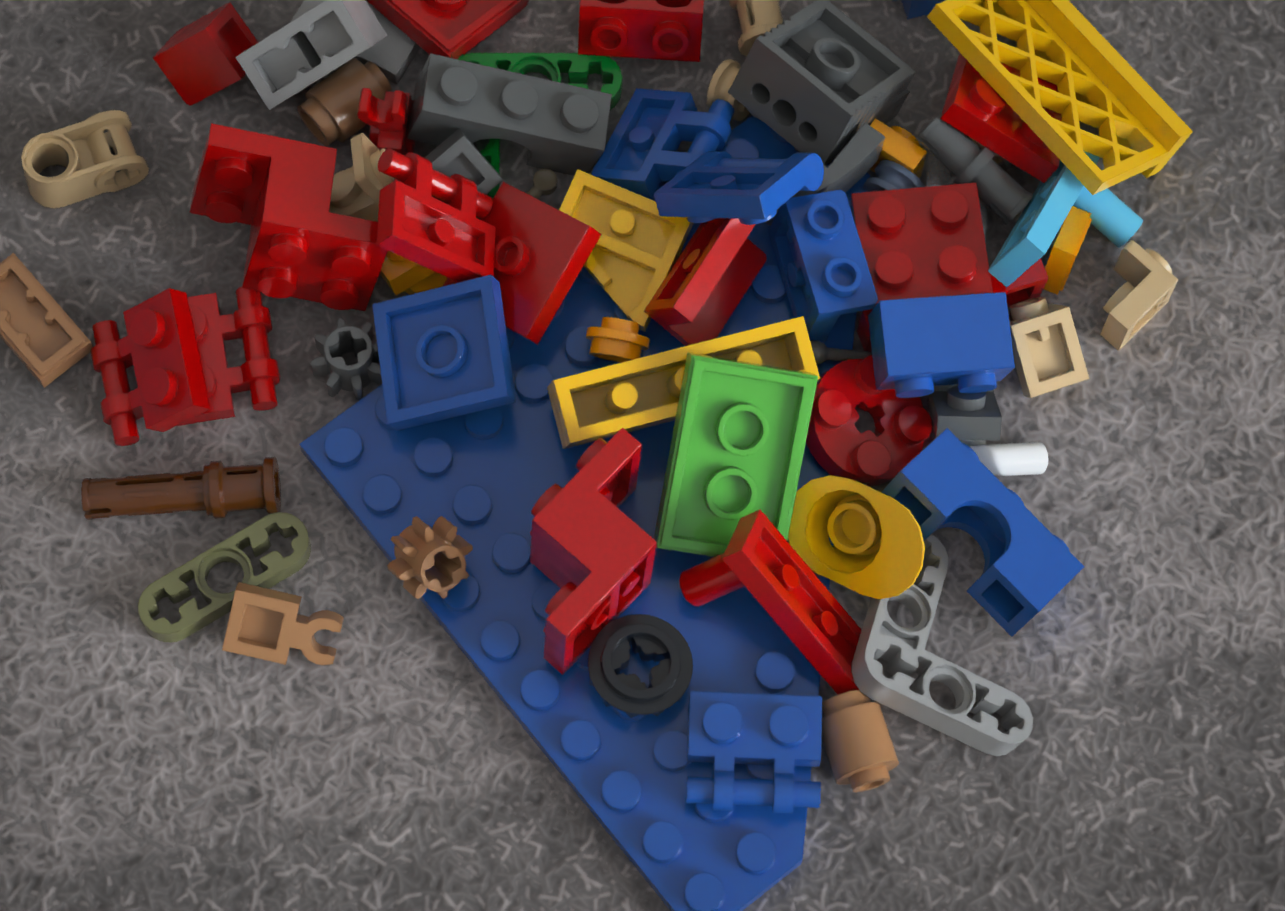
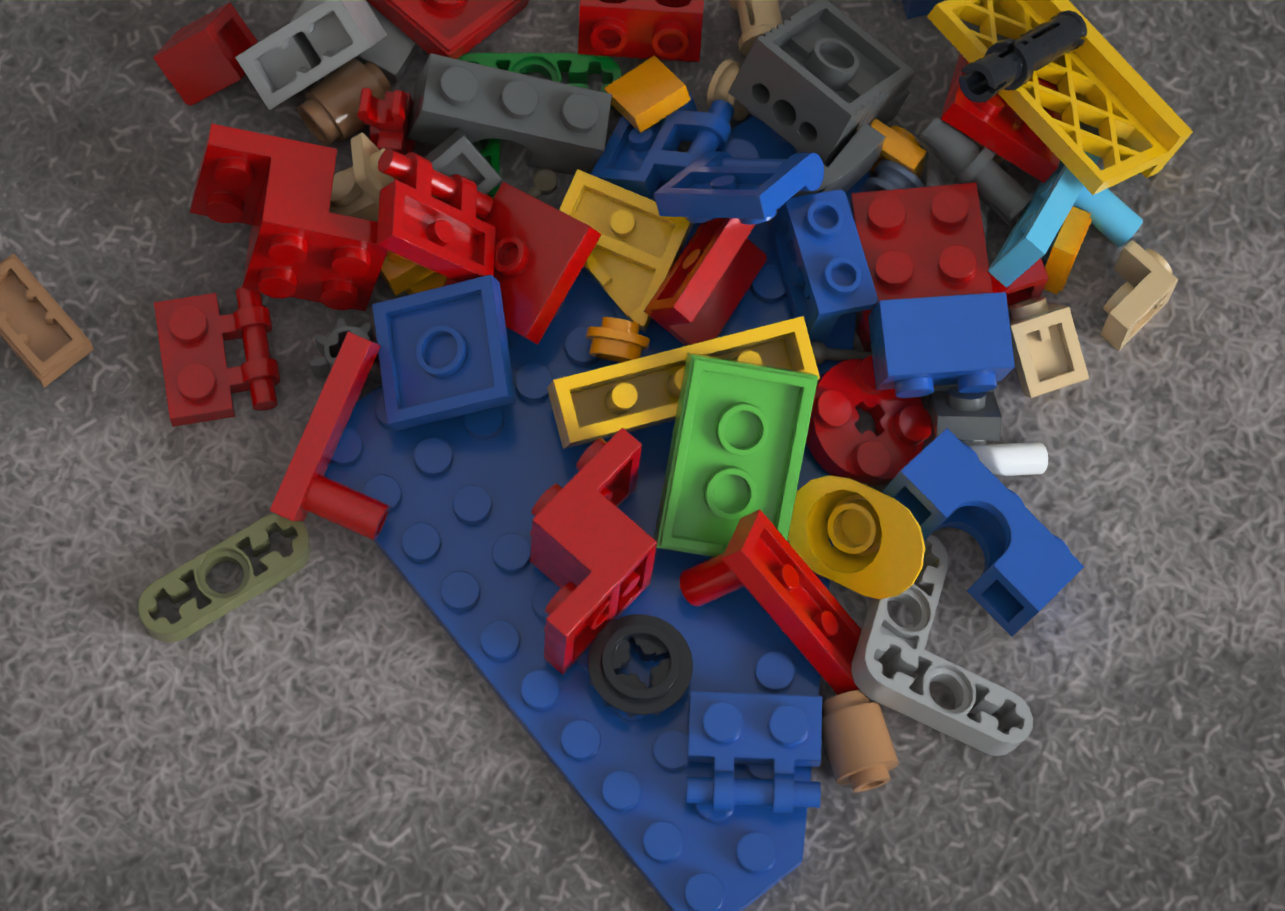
tan piece [21,110,149,208] -> none
reddish brown pin [81,457,281,520] -> none
red plate [90,288,210,446] -> none
medium nougat plate [222,582,344,665] -> none
medium nougat gear [387,516,473,599] -> none
none -> red piece [269,332,390,541]
none -> light orange tile [604,56,691,133]
none -> black pin [959,10,1087,103]

